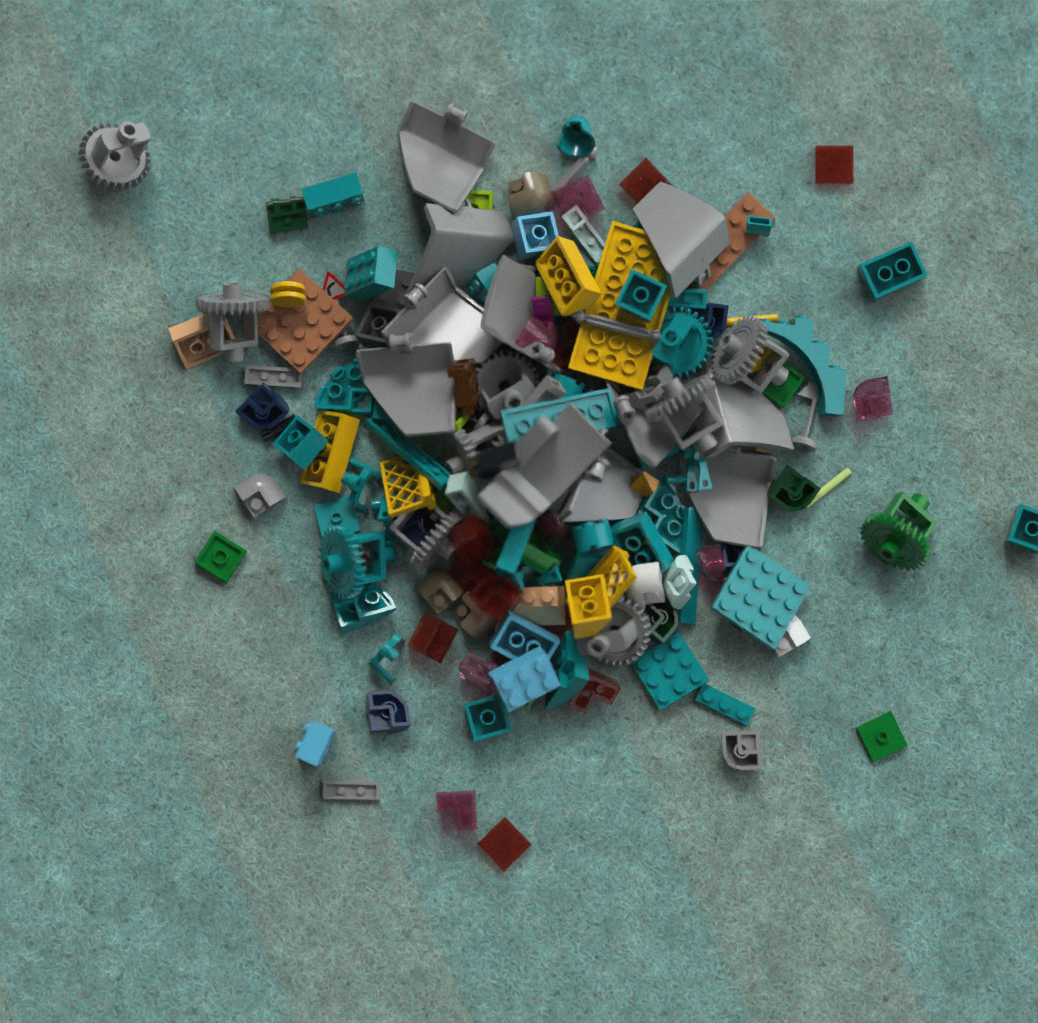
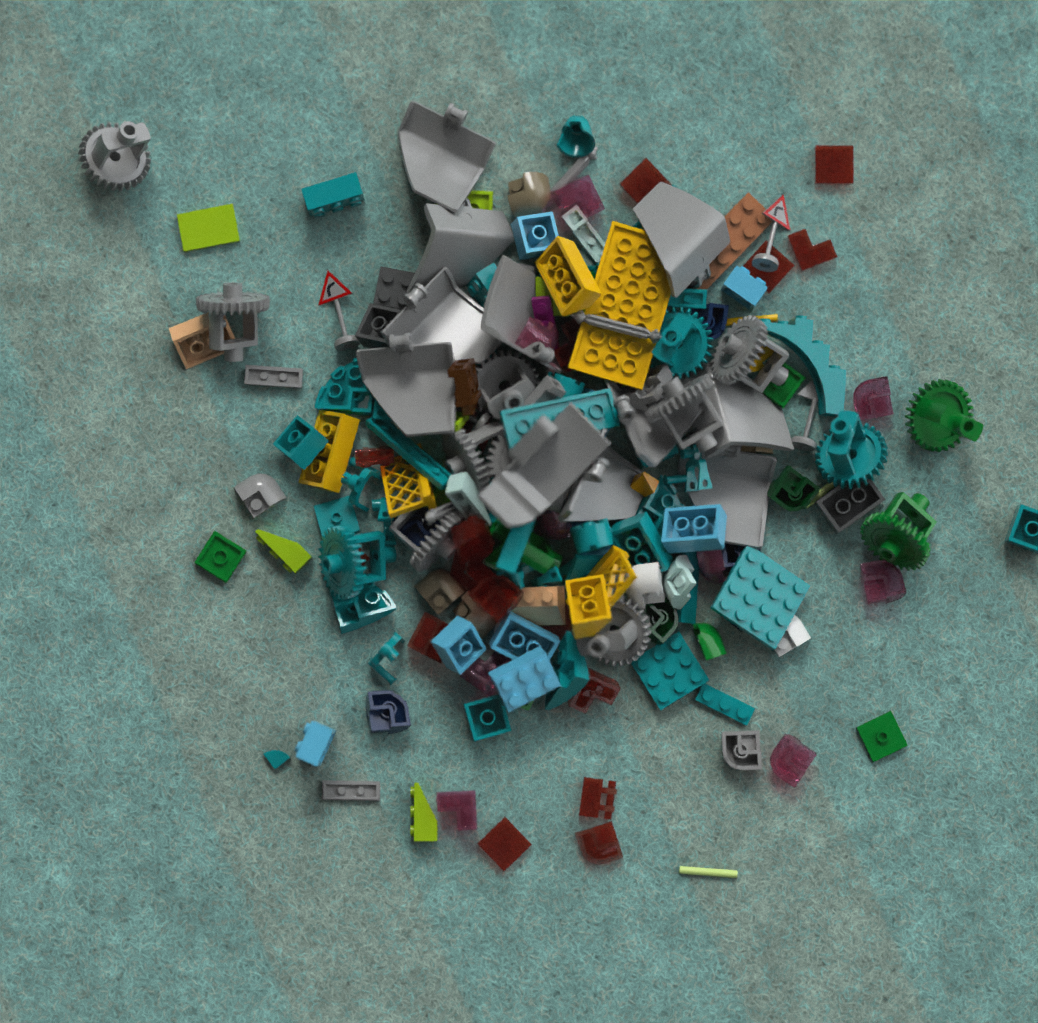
dark blue brick [235,382,289,429] -> none
nougat plate [257,269,354,374] -> none
black pin [260,414,295,442] -> none
dark green plate [266,196,308,234] -> none
yellow head [270,281,306,308] -> none
teal brick [344,246,398,301] -> none
black slope [468,440,520,479] -> none
teal brick [614,269,667,324] -> none
teal piece [745,215,772,237] -> none
teal brick [857,241,928,302] -> none
none -> lime tile [177,204,240,252]
none -> lime slope [255,529,313,574]
none -> teal tile [264,750,291,769]
none -> clear red plate [355,445,394,468]
none -> lime slope [410,782,438,841]
none -> light grey wheel [425,501,458,525]
none -> medium azure brick [431,616,487,675]
none -> clear red brick [575,821,623,865]
none -> clear red plate [579,777,617,820]
none -> medium azure brick [661,504,727,553]
none -> yellowish green bar [679,866,738,878]
none -> green brick [691,622,727,661]
none -> medium azure brick [721,265,768,311]
none -> clear red plate [743,240,794,294]
none -> light grey piece [752,194,791,272]
none -> clear pink brick [770,734,817,788]
none -> clear red plate [787,229,837,272]
none -> dark grey brick [814,479,886,534]
none -> teal piece [815,410,889,489]
none -> clear pink brick [860,560,906,605]
none -> green piece [905,379,984,452]

